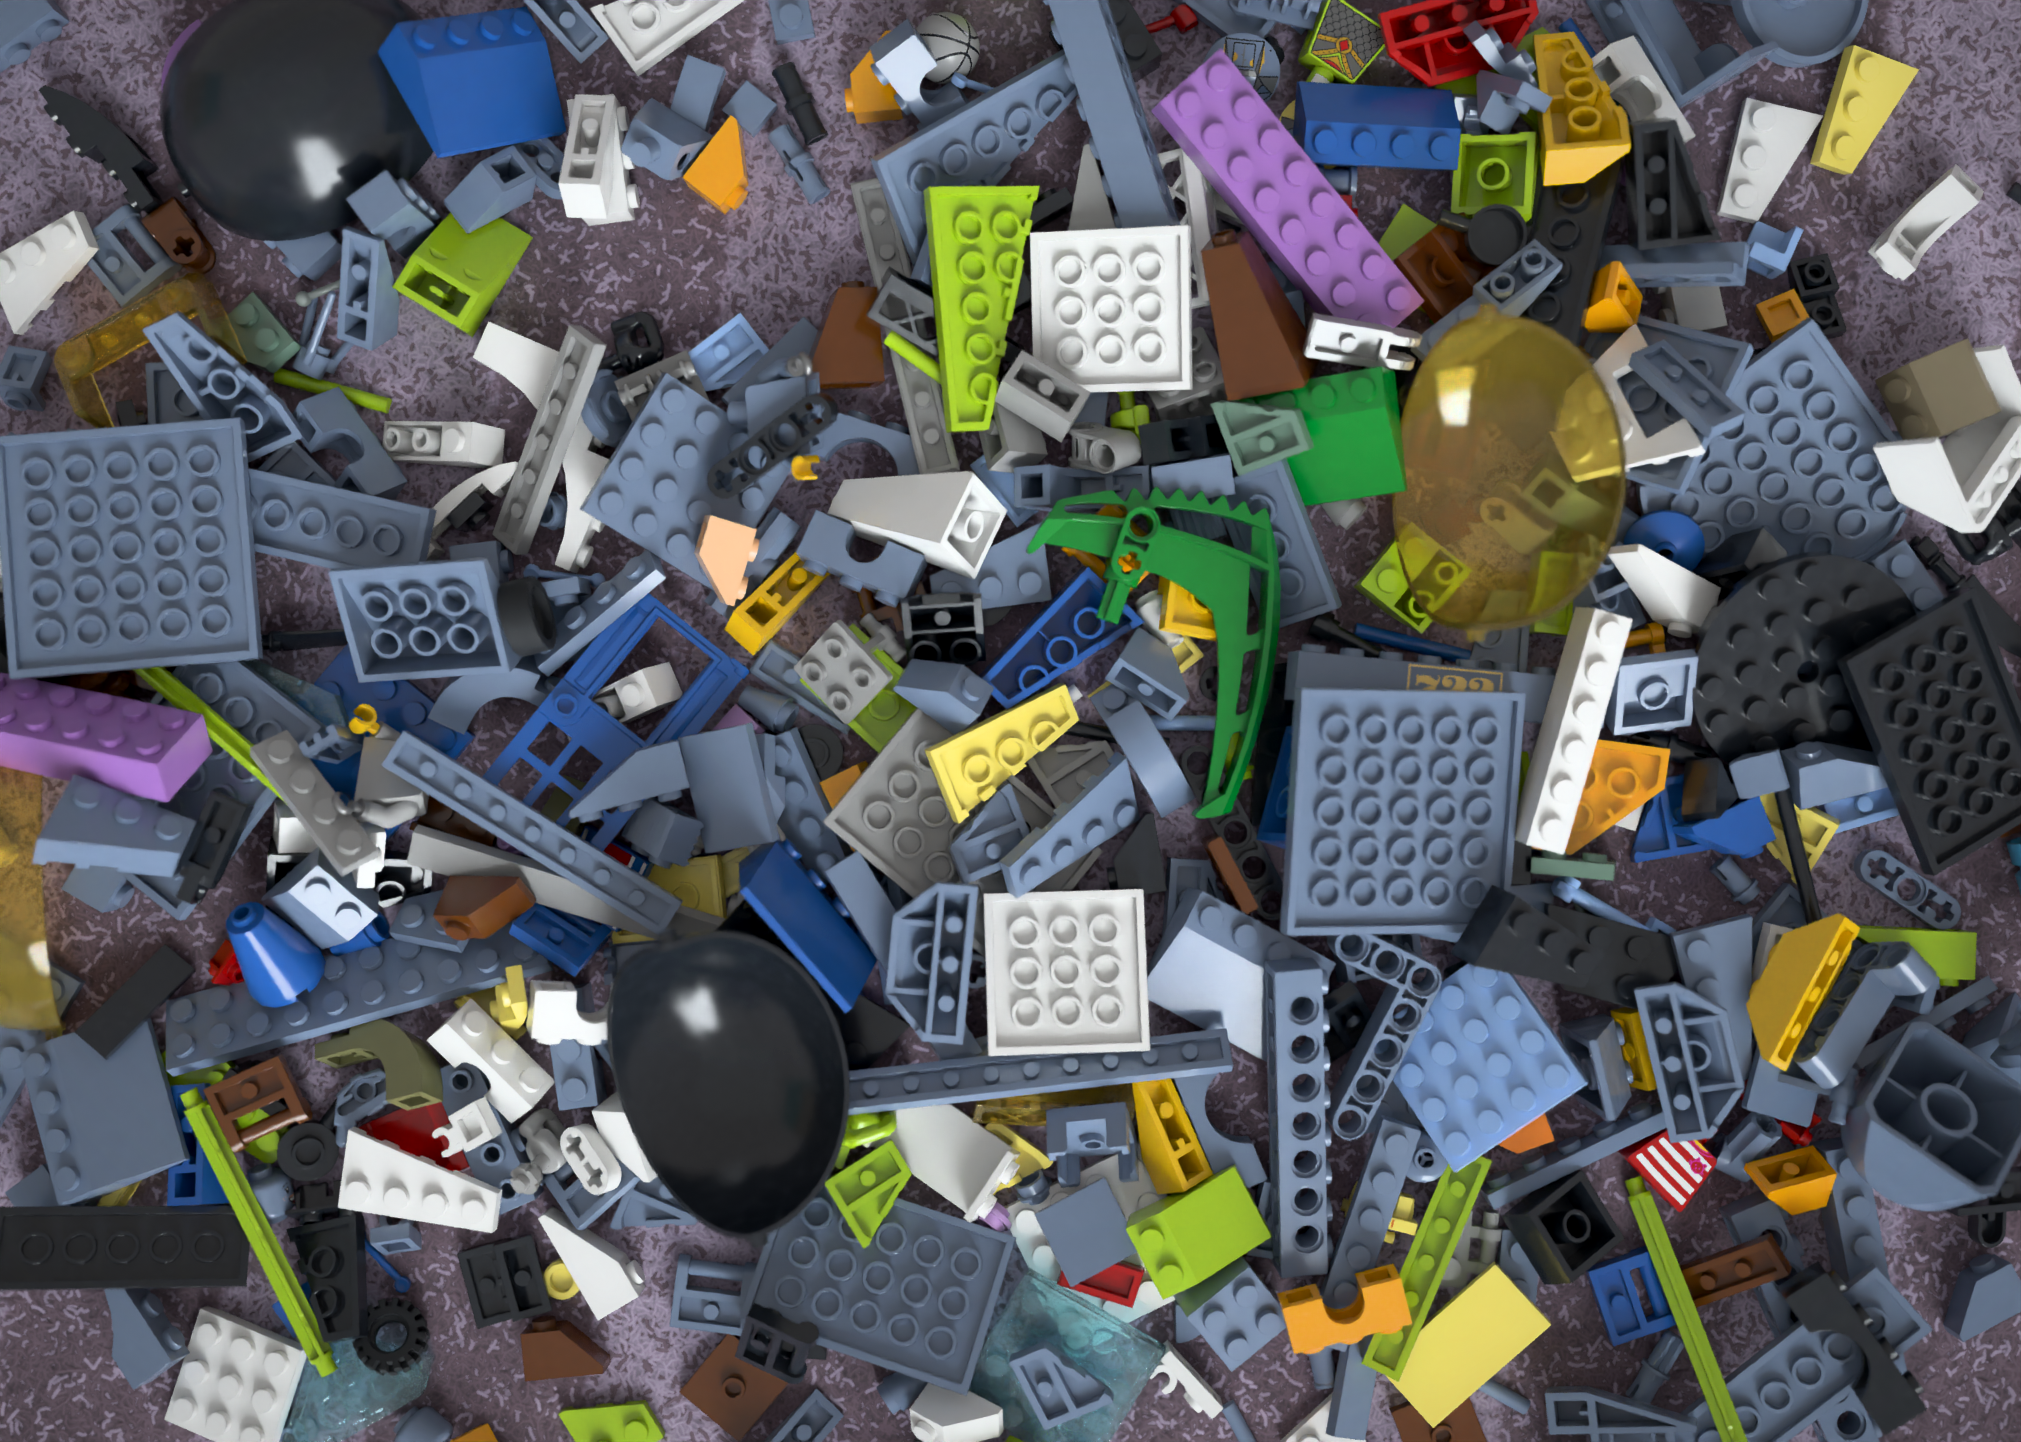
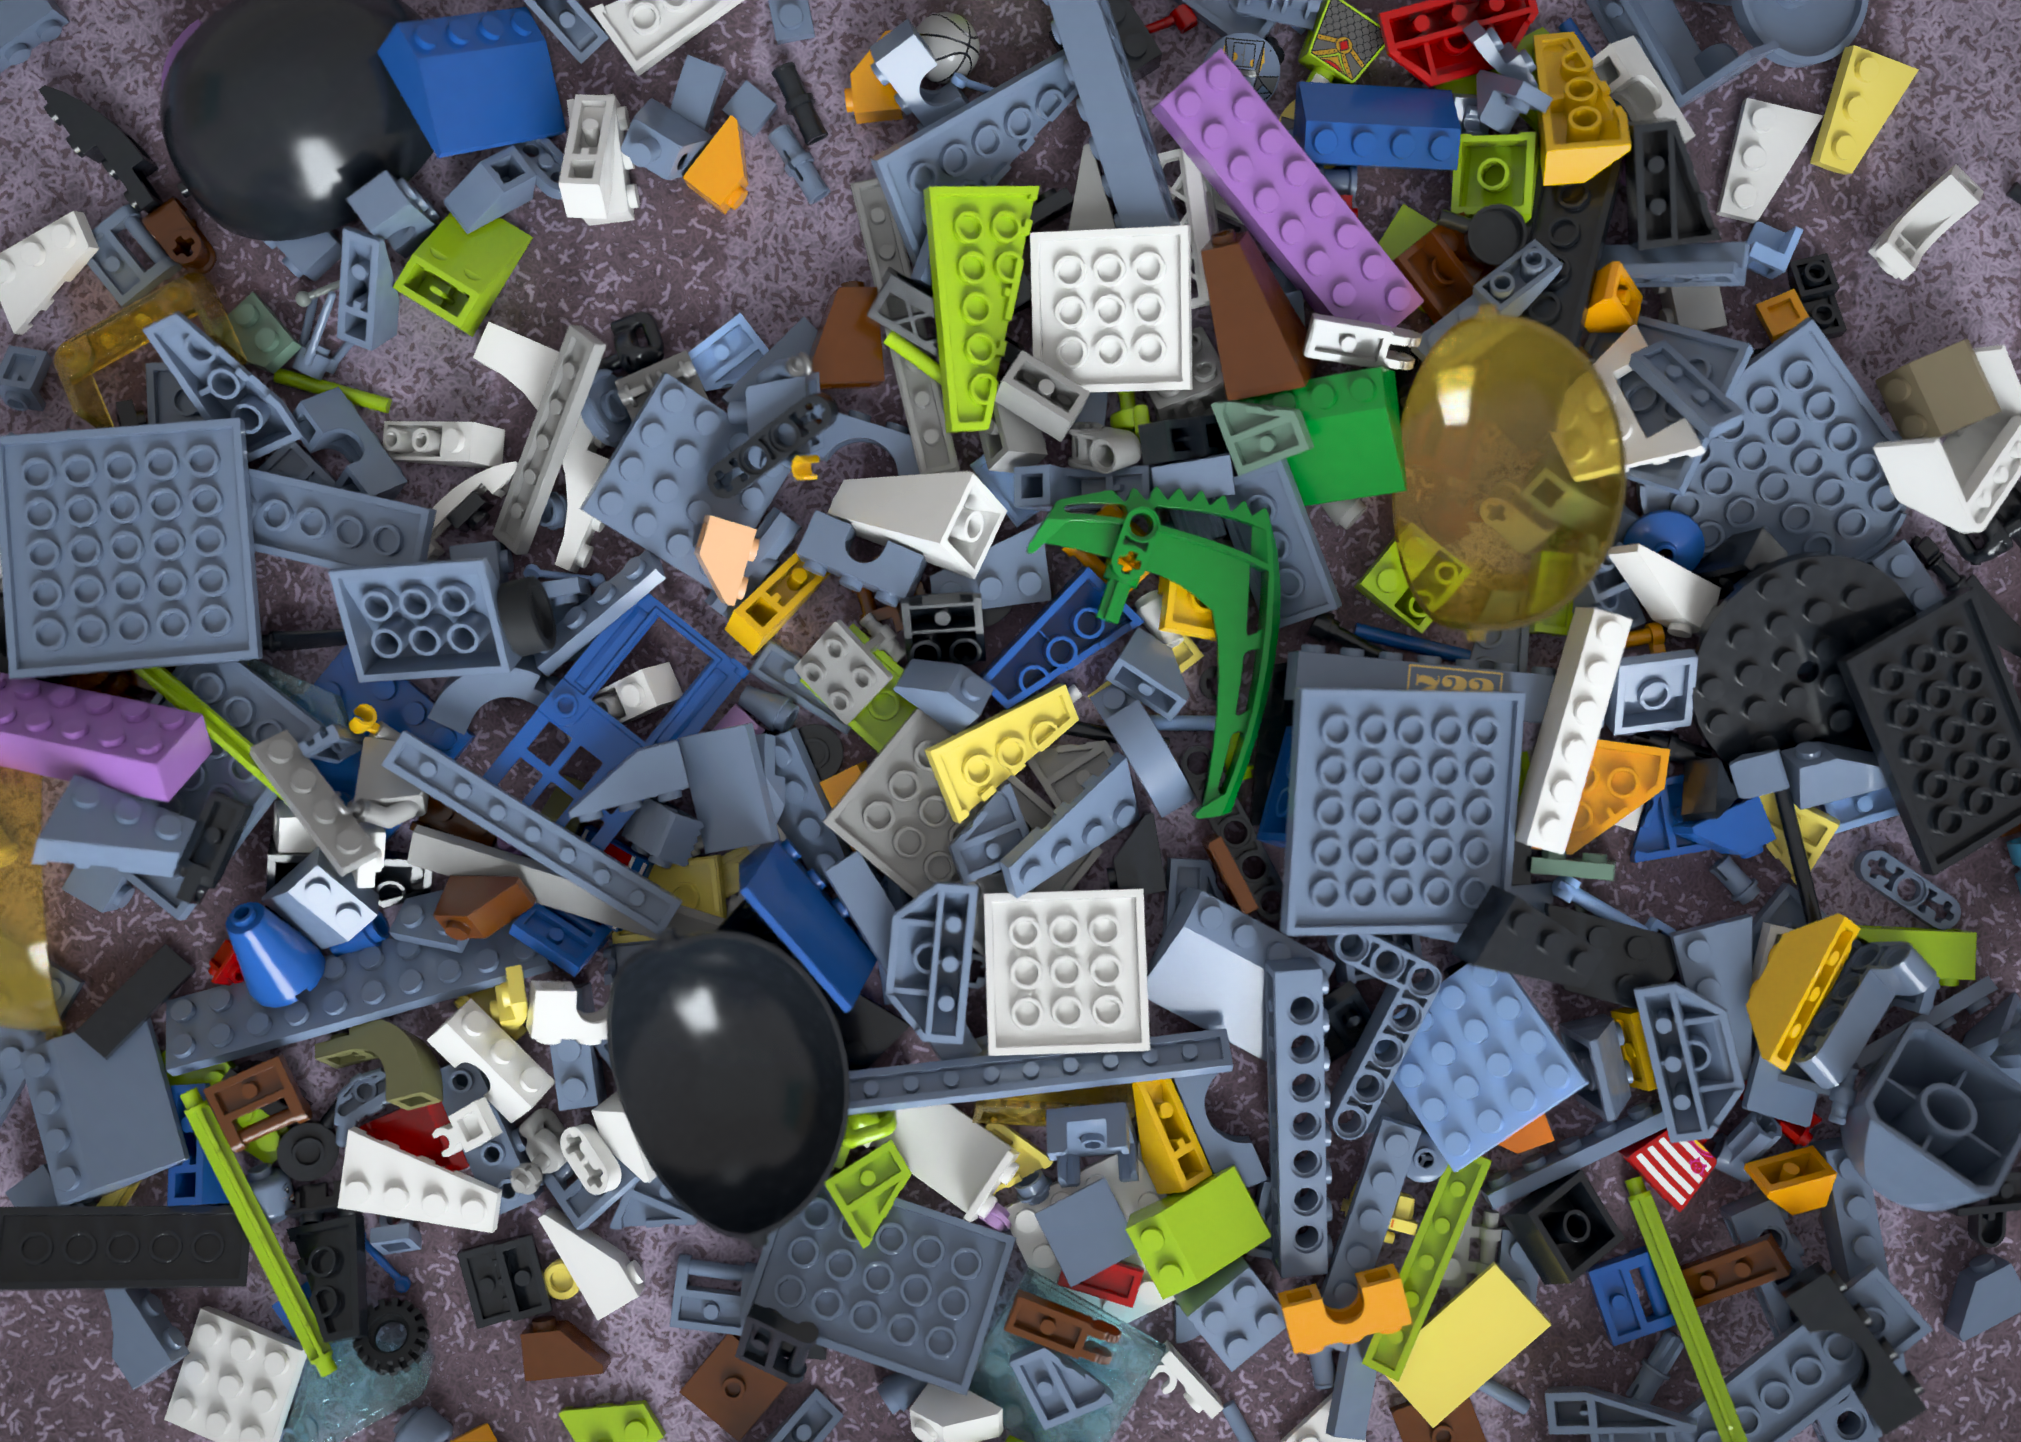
none -> reddish brown hinge [1004,1288,1122,1365]

